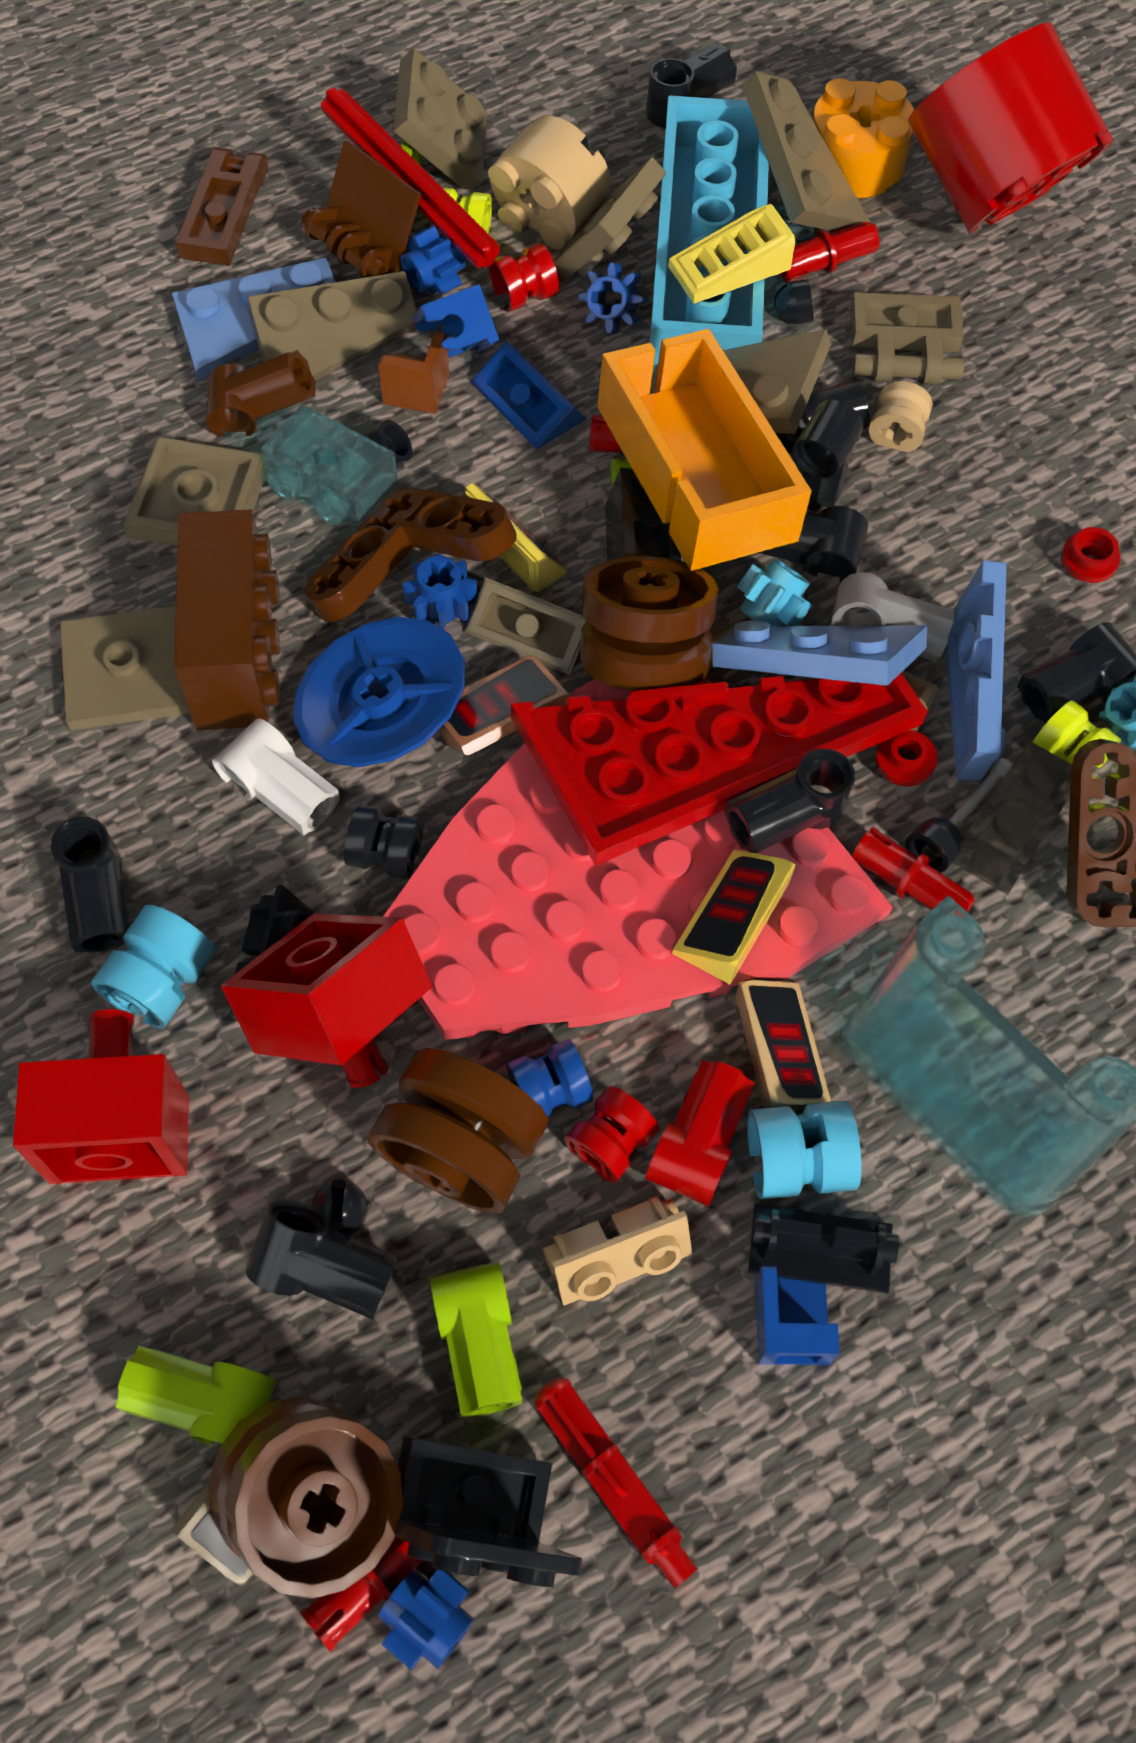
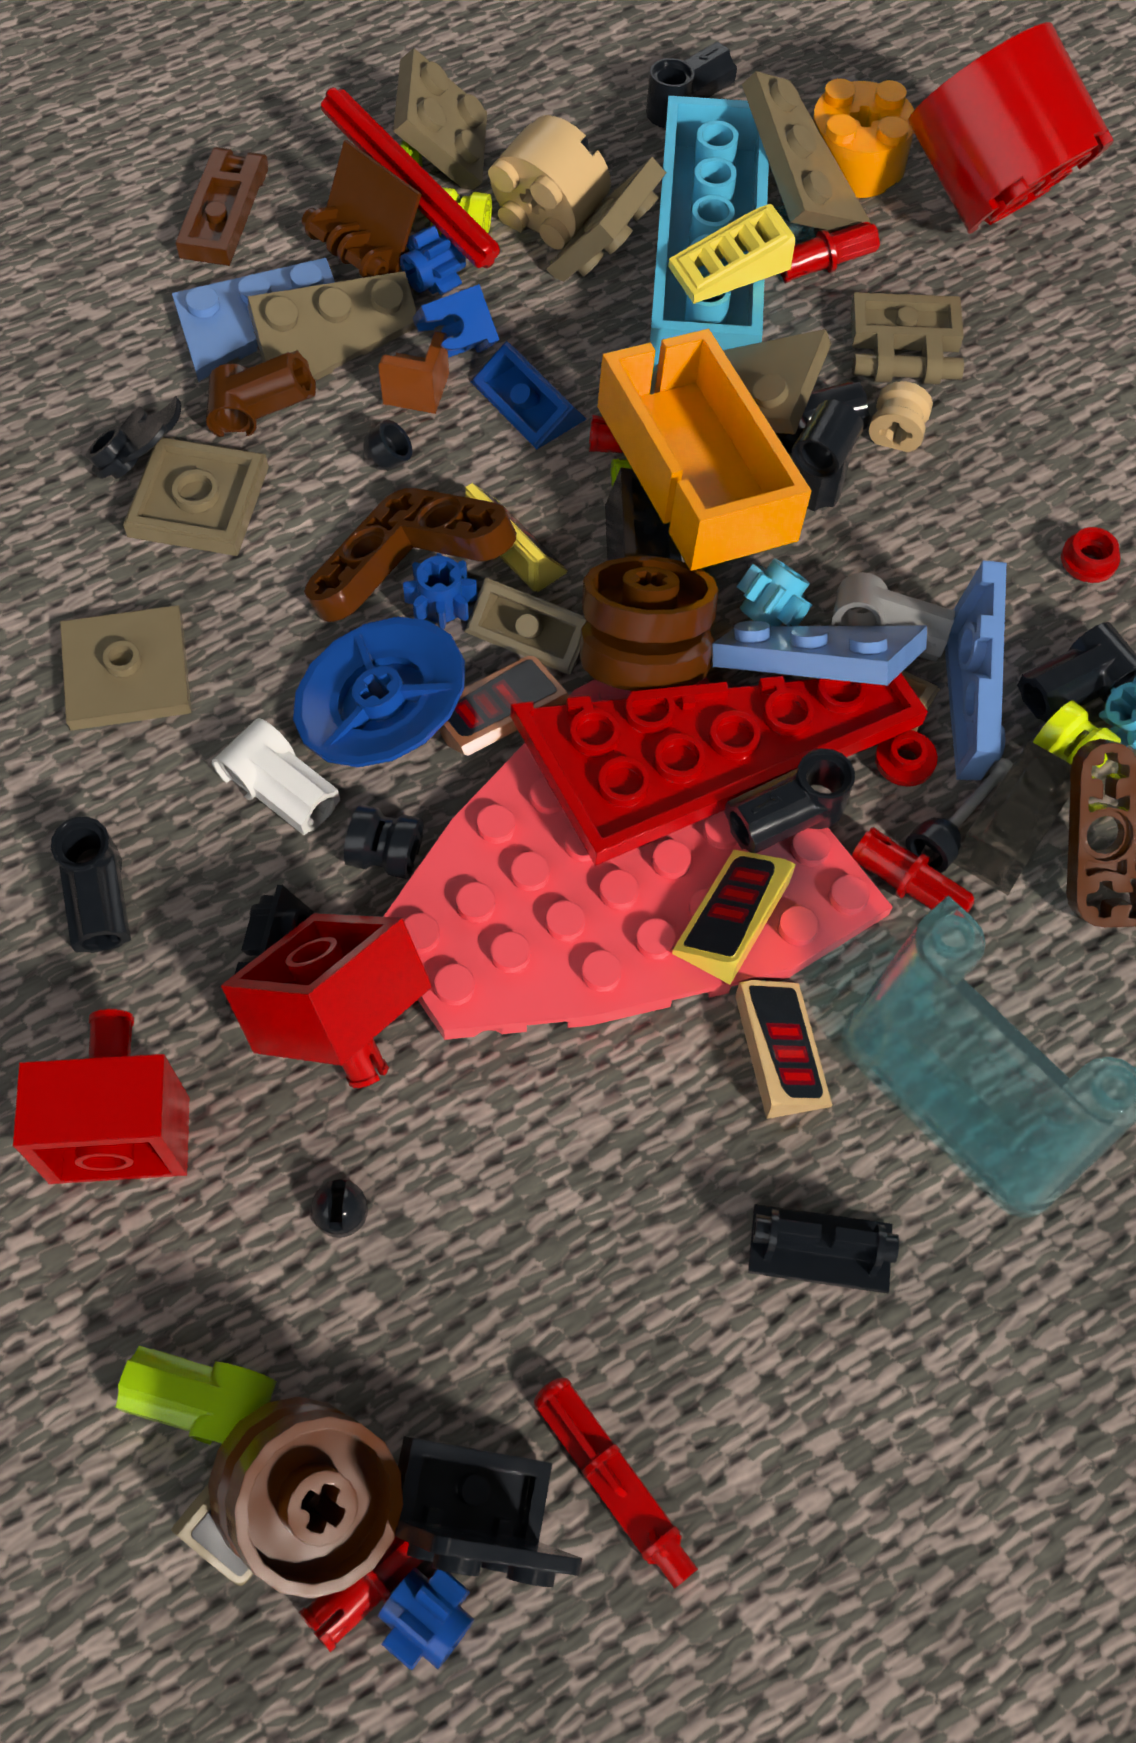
medium azure wheel [91,905,216,1030] -> none
reddish brown brick [174,509,280,730] -> none
black piece [245,1199,398,1319] -> none
clear light blue brick [261,404,398,529] -> none
reddish brown wheel [368,1048,549,1214] -> none
lime piece [429,1261,523,1418] -> none
red wheel [489,243,559,312] -> none
blue wheel [506,1039,594,1118] -> none
tan hinge [542,1196,692,1306] -> none
red wheel [564,1086,660,1183] -> none
blue gear [578,263,649,333] -> none
red piece [645,1060,755,1207] -> none
medium azure wheel [747,1100,861,1199] -> none
blue panel [755,1266,840,1365] -> none
black piece [758,506,868,582] -> none
black hinge [774,278,814,324] -> none
none -> black plate [86,396,181,479]

